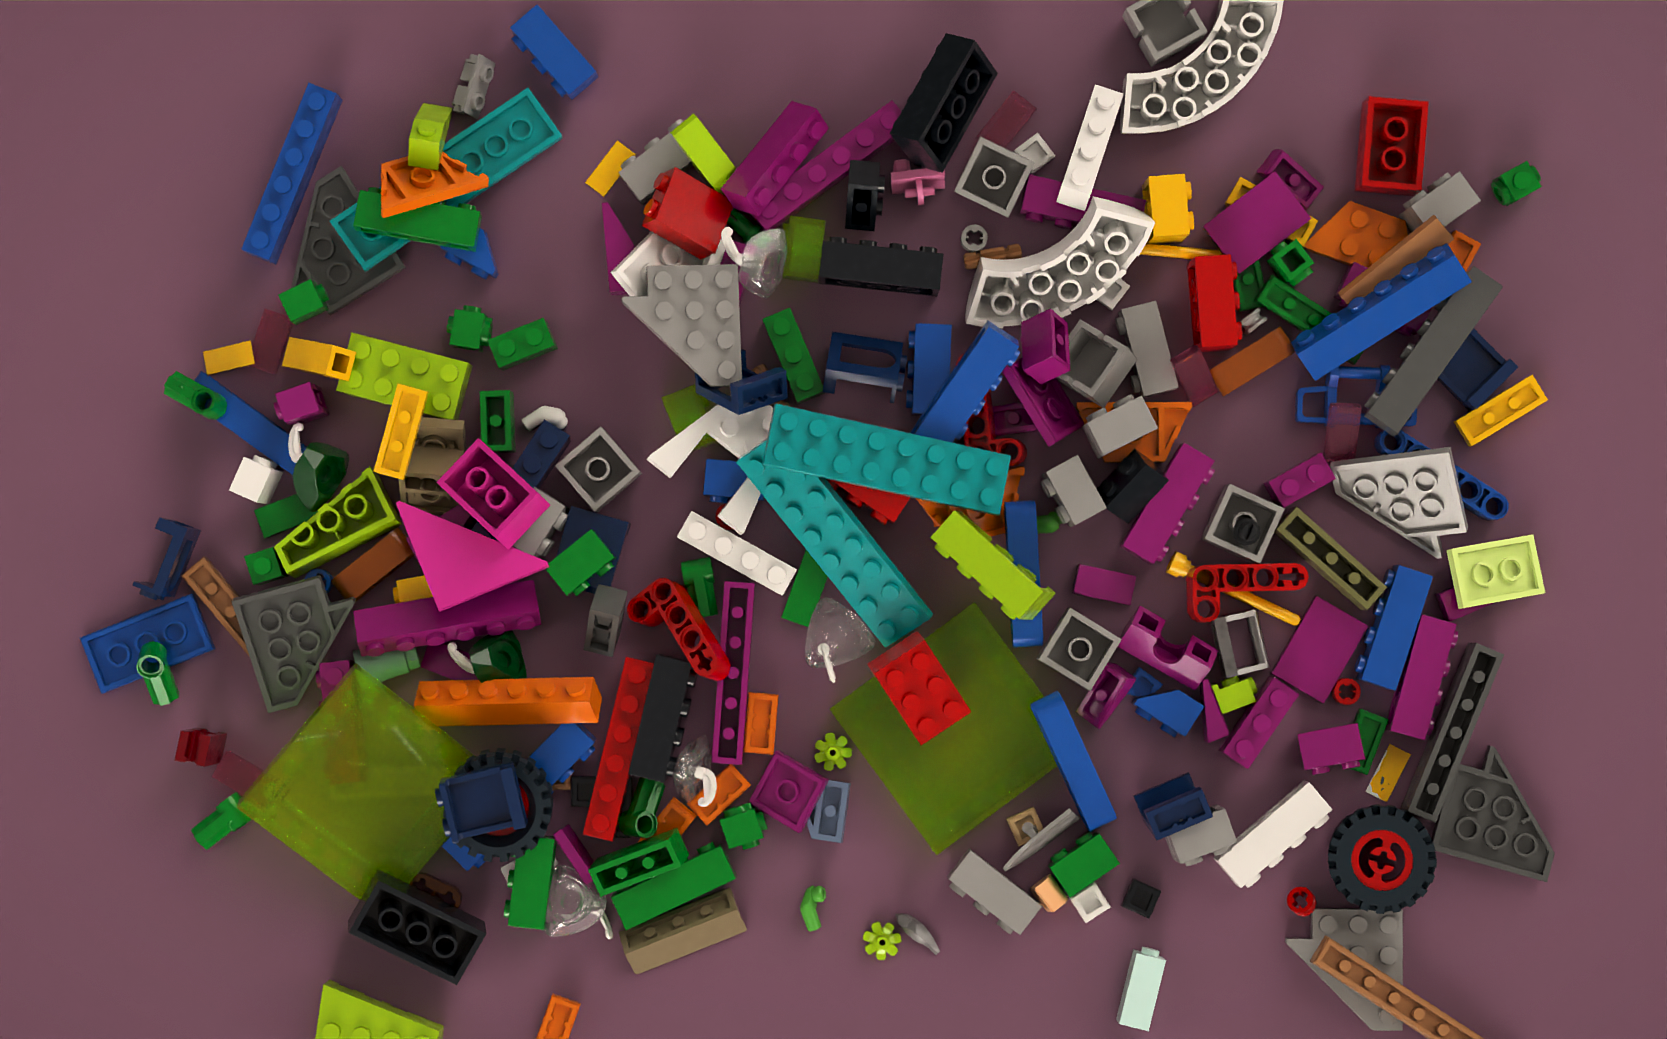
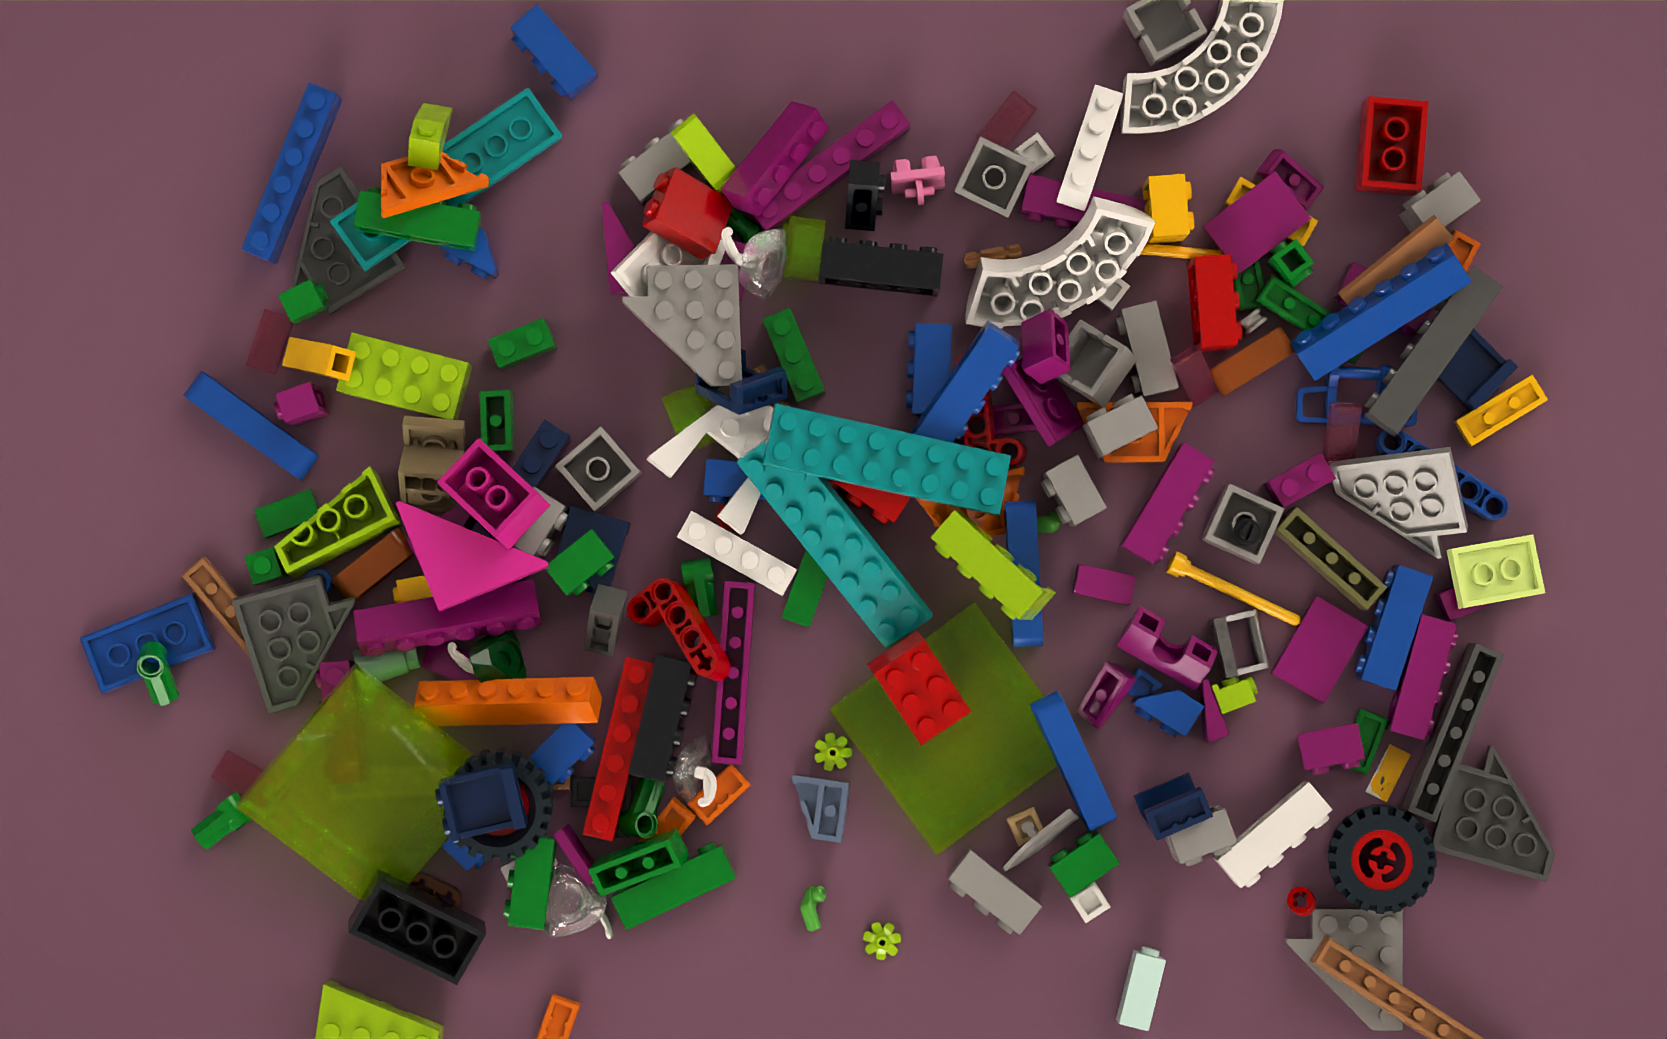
dark blue panel [132,517,201,600] -> none
green piece [164,371,227,420] -> none
dark red piece [174,728,227,767] -> none
yellow sticker [203,340,255,375] -> none
white brick [229,455,283,505] -> none
dark green hat [288,423,349,512] -> none
yellow plate [373,383,429,480] -> none
green brick [447,305,493,352] -> none
light grey hinge [452,54,496,120] -> none
white arm [522,406,568,432] -> none
yellow sticker [585,140,636,197] -> none
dark tan panel [618,888,747,974] -> none
green brick [720,802,768,850] -> none
orange plate [744,692,779,755] -> none
magenta tile [749,750,829,833] -> none
clear hat [805,597,875,683] -> none
dark blue panel [823,331,907,403] -> none
black brick [890,33,998,173] -> none
flat silver bar [895,913,940,955] -> none
light grey bush [960,224,988,252] -> none
light nougat brick [1030,874,1069,912] -> none
light grey brick [1036,608,1122,691] -> none
black brick [1097,448,1169,524] -> none
black tile [1121,878,1161,919] -> none
red beam [1186,563,1309,623] -> none
magenta brick [1218,677,1299,769] -> none
orange wing [1303,201,1408,268] -> none
red bush [1331,678,1361,705] -> none
green brick [1491,161,1542,206] -> none

